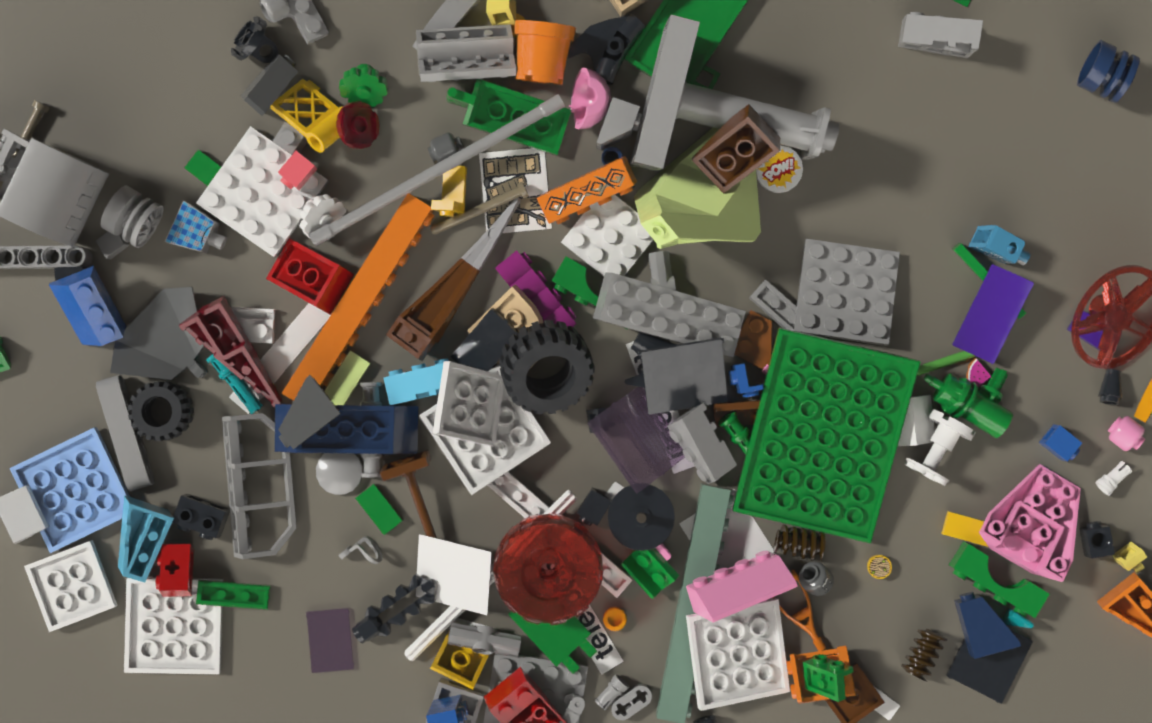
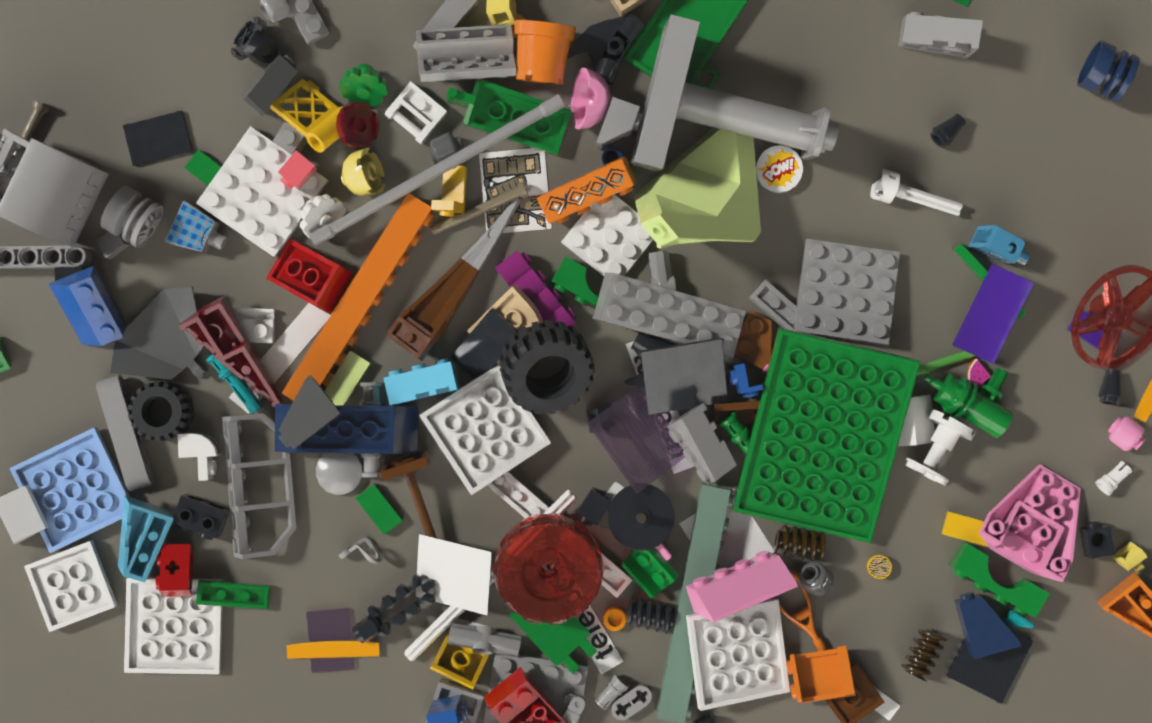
white plate [433,361,504,447] -> none
reddish brown slope [692,104,781,194] -> none
green bracket [803,654,854,702] -> none
blue brick [1039,424,1082,462] -> none
none -> black piece [123,111,193,166]
none -> white brick [178,432,222,481]
none -> light orange sticker [286,641,380,659]
none -> light yellow cylinder [341,148,385,197]
none -> white plate [385,81,448,145]
none -> black piece [626,596,677,634]
none -> white piece [870,169,963,216]
none -> black cone [930,114,966,148]

